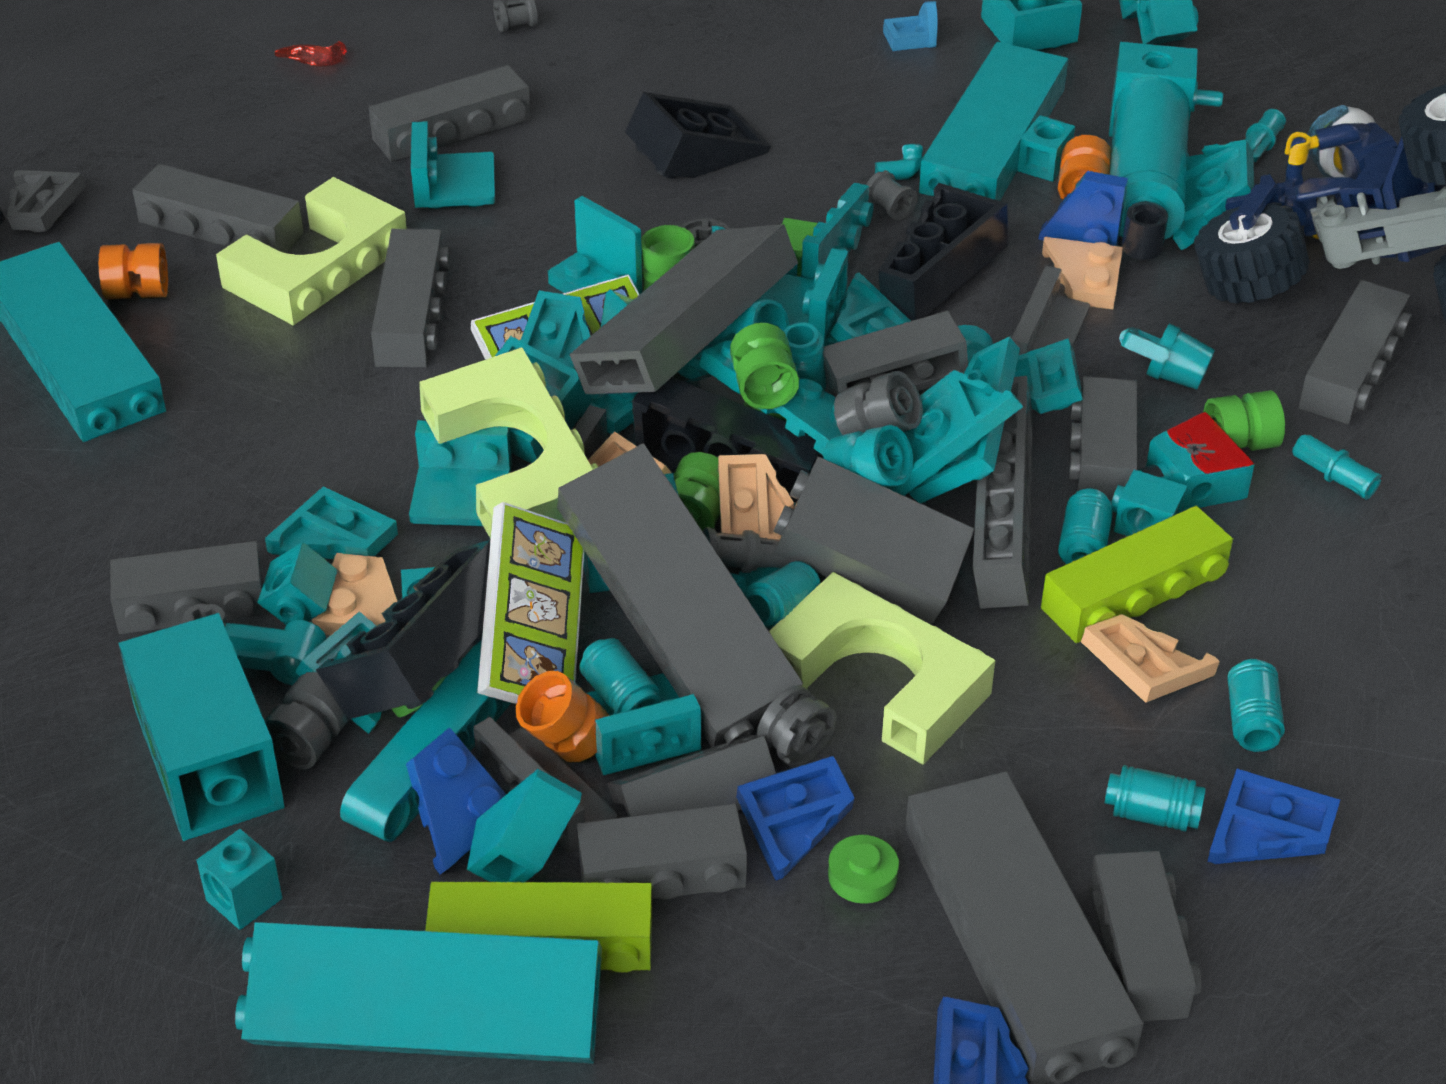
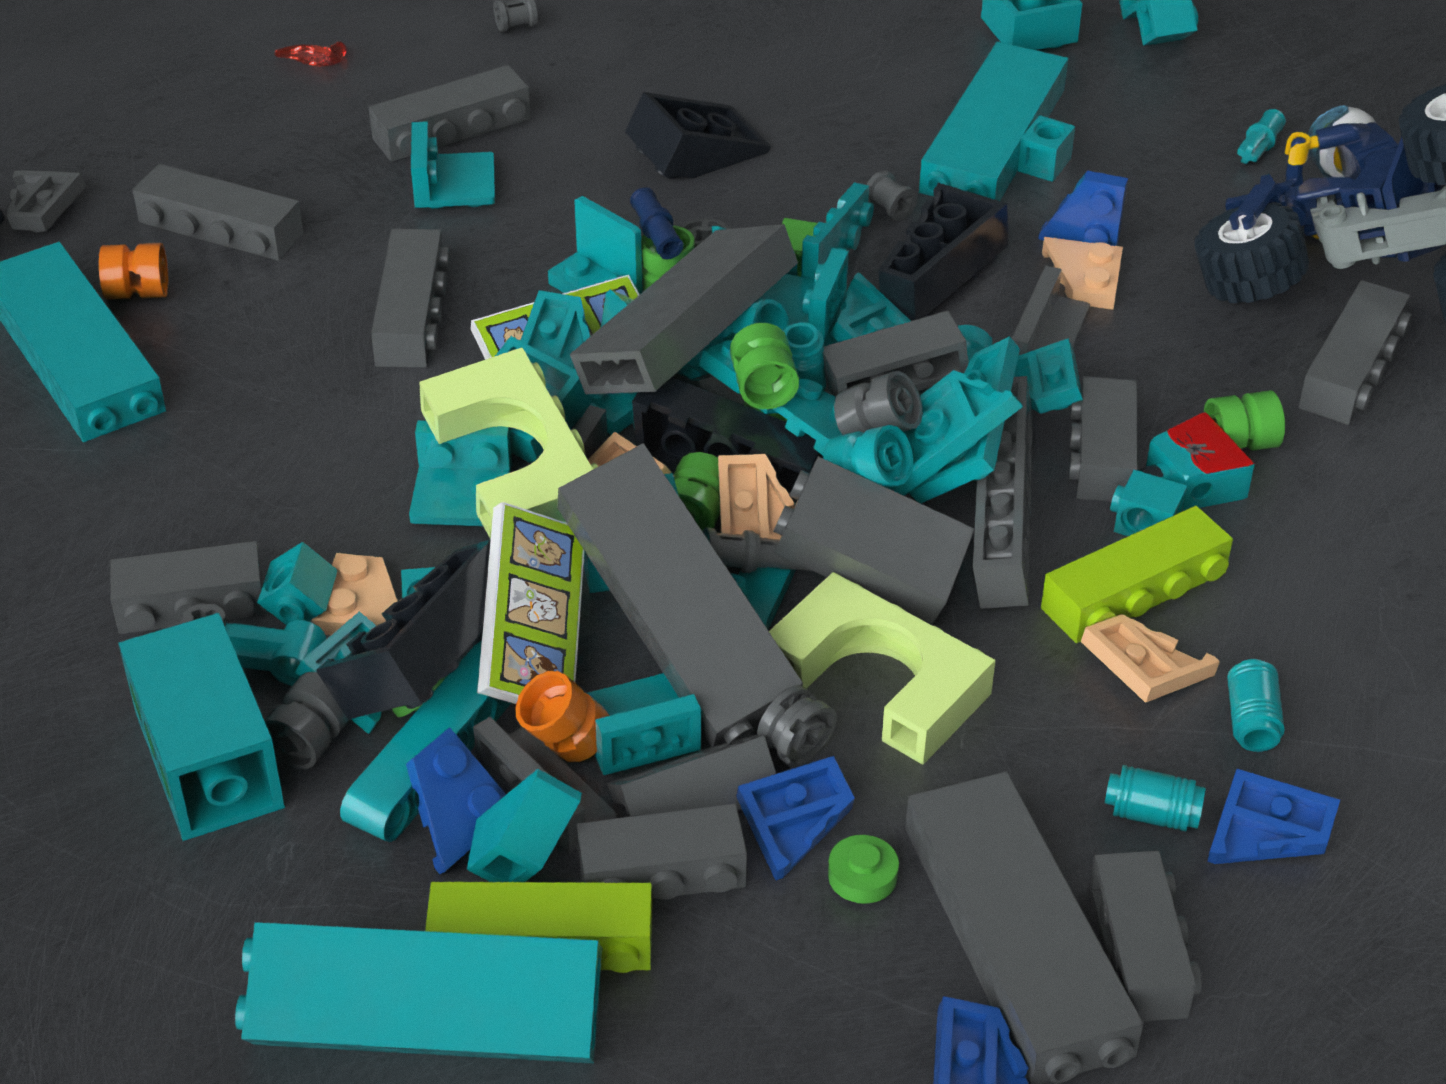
teal brick [197,829,283,930] -> none
yellowish green arch [216,177,407,326] -> none
teal wing [265,486,398,559] -> none
teal head [579,638,661,714] -> none
teal head [744,561,821,629] -> none
teal arm [875,144,923,180] -> none
dark azure tile [883,1,938,51] -> none
orange wheel [1058,135,1111,200] -> none
teal head [1058,488,1113,564] -> none
teal piece [1108,42,1224,260] -> none
teal piece [1119,323,1215,390] -> none
teal wing [1173,139,1254,250] -> none
teal axle [1292,435,1382,500] -> none
none -> dark blue pin [630,187,684,260]

